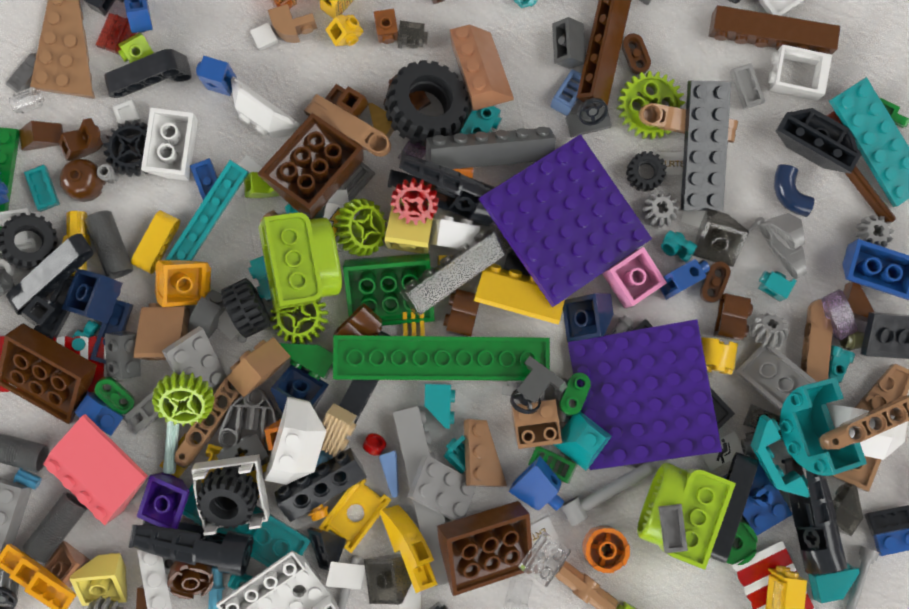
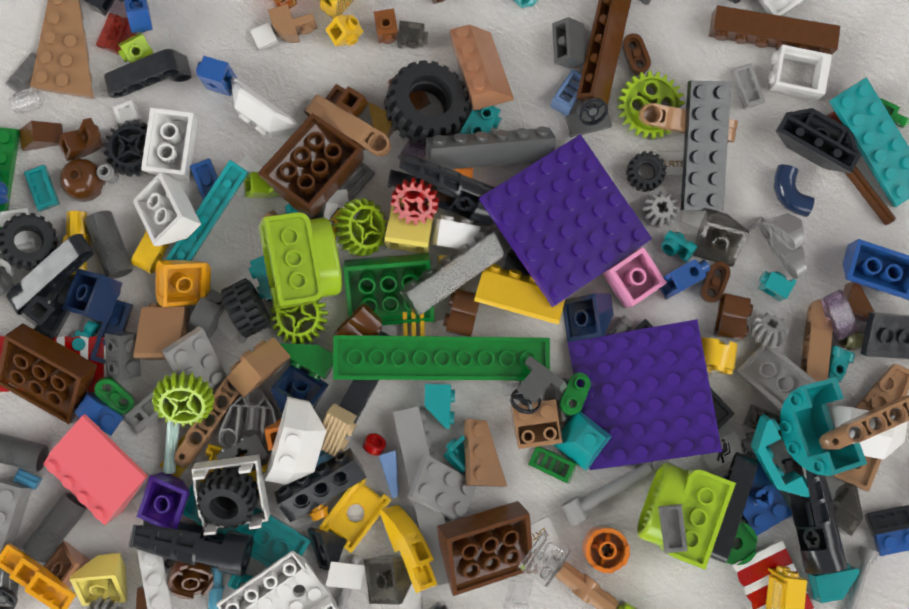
blue torso [509,456,564,511] -> none
light grey gear [855,215,895,248] -> none
none -> white slope [133,172,201,247]

